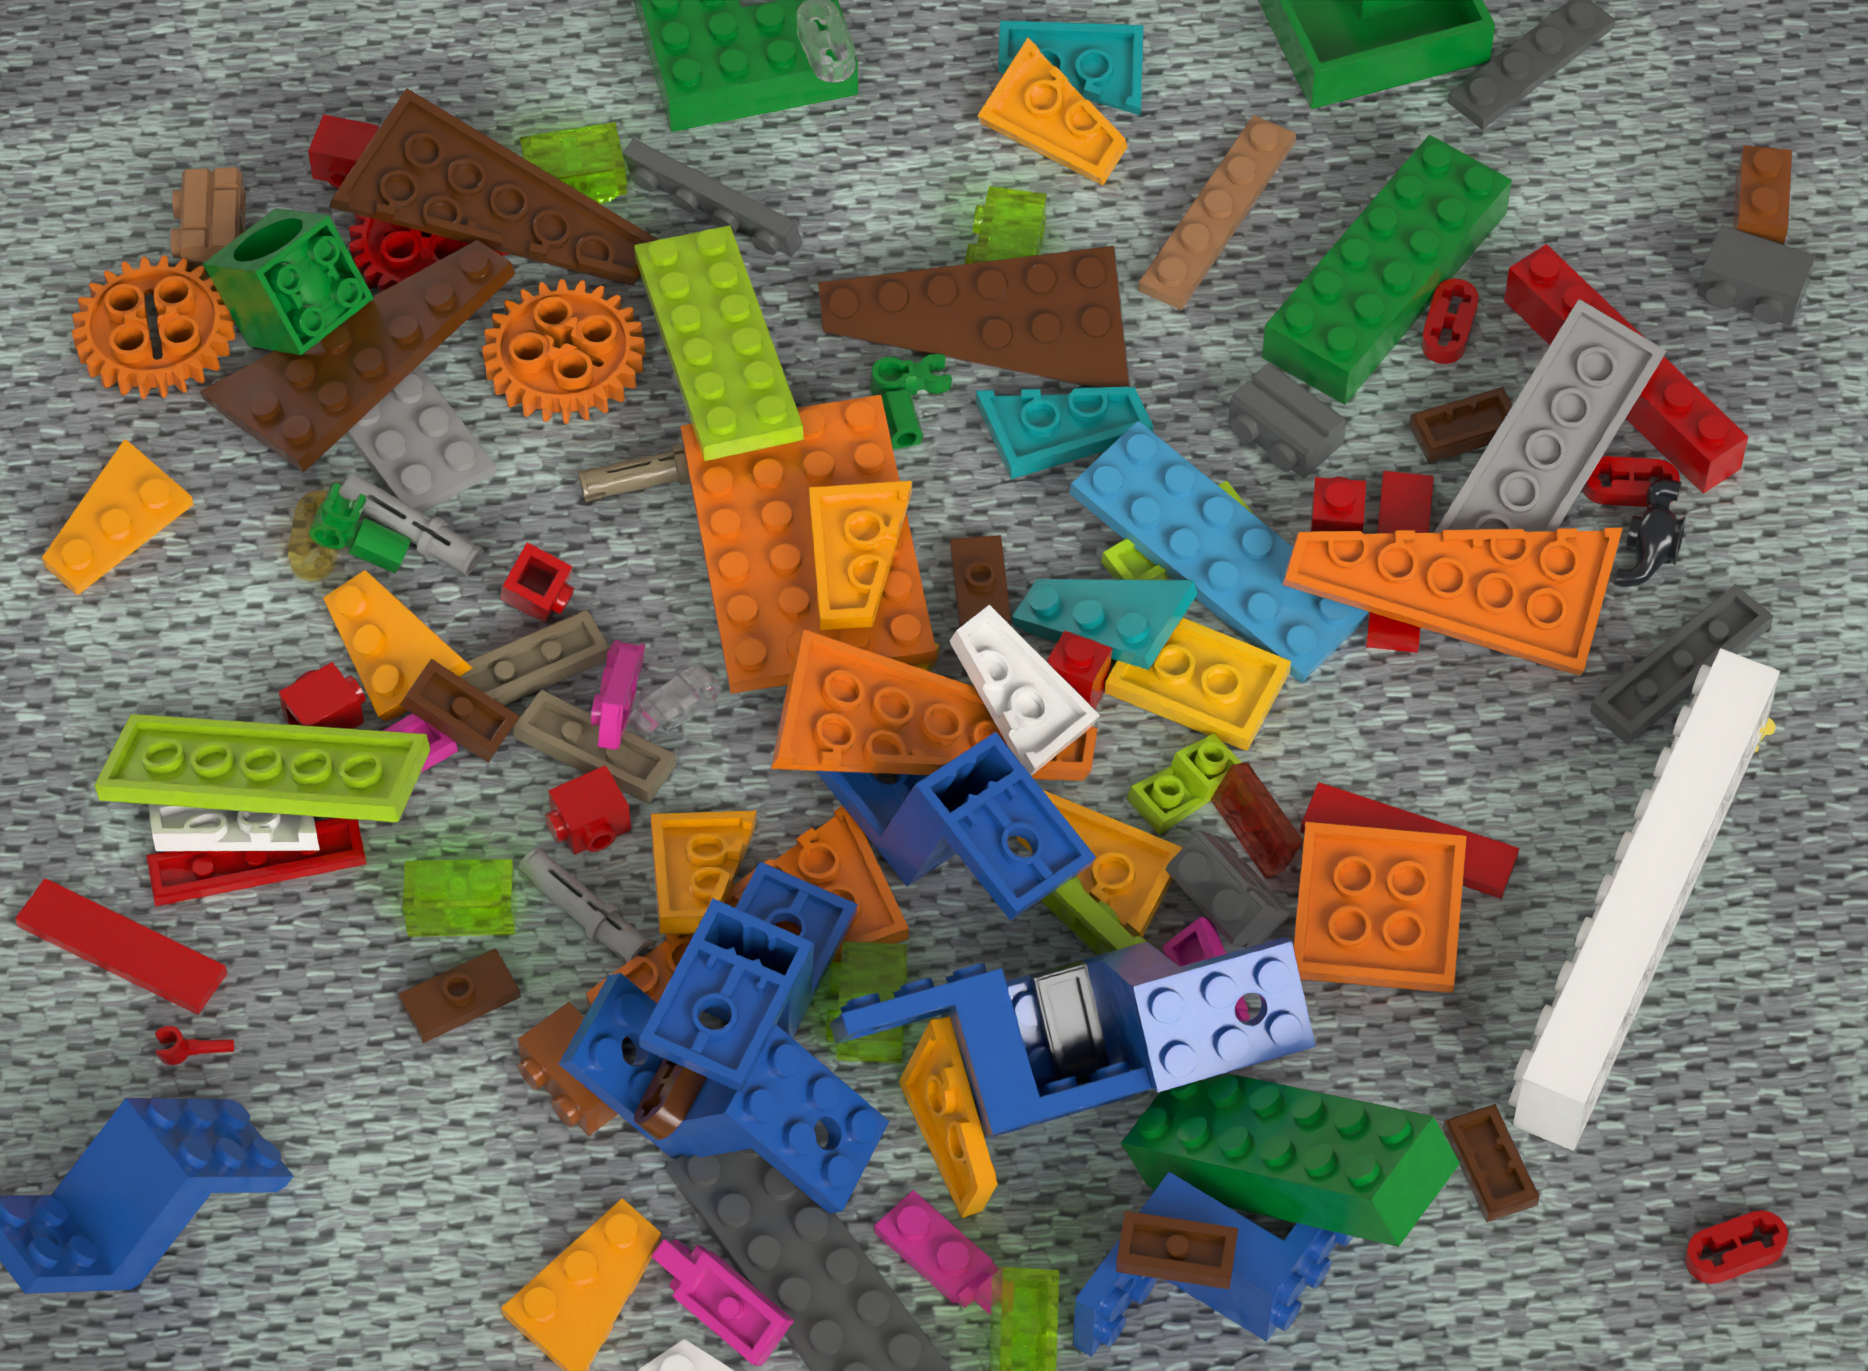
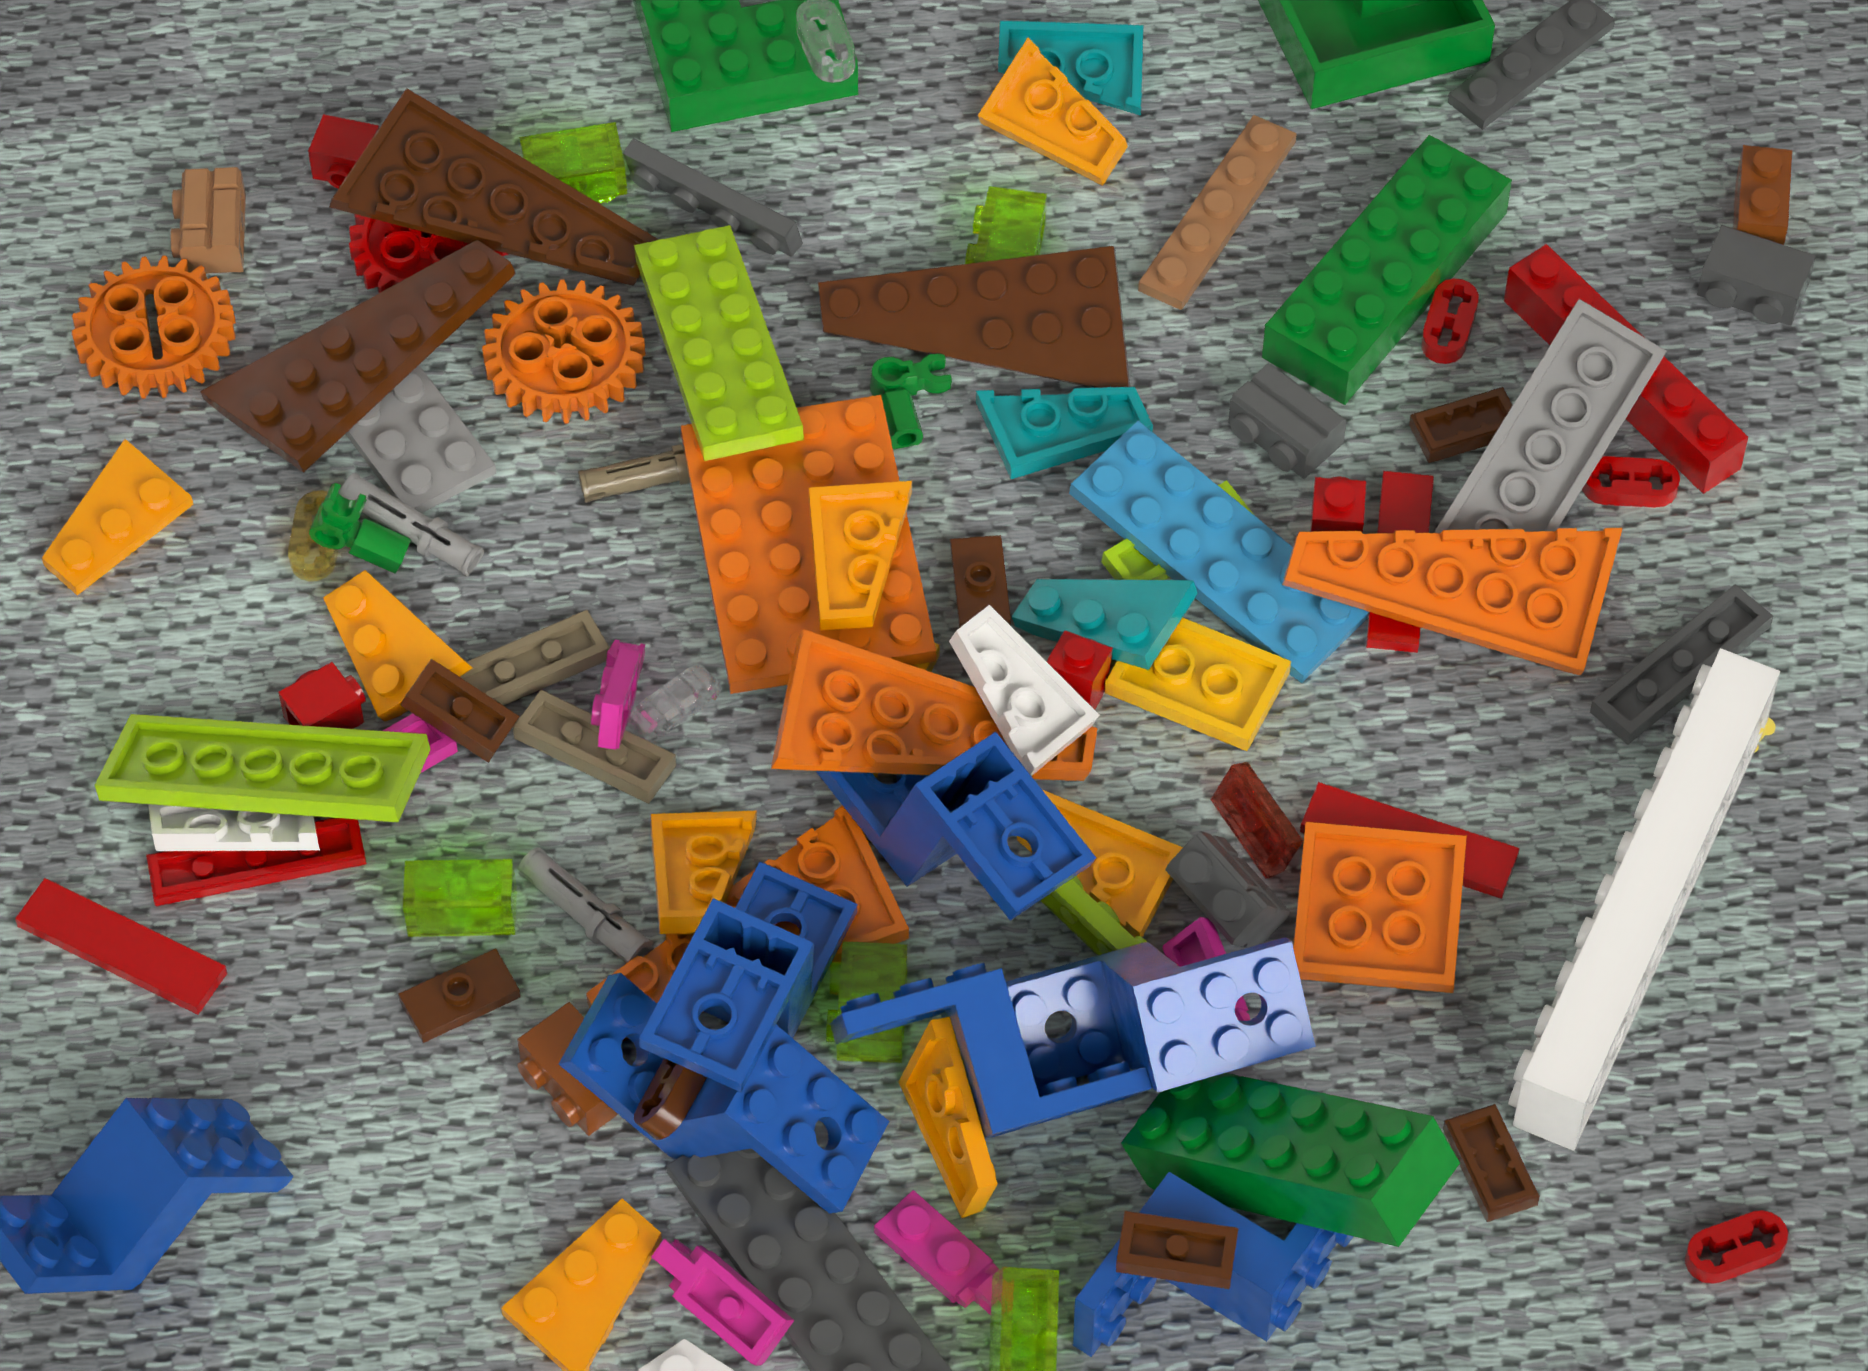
red hand [155,1026,234,1066] -> none
green brick [203,208,374,355] -> none
red brick [500,542,575,623] -> none
red brick [545,765,631,855] -> none
tile [1030,960,1110,1081] -> none
lime slope [1126,733,1248,835] -> none
black piece [1615,479,1686,587] -> none

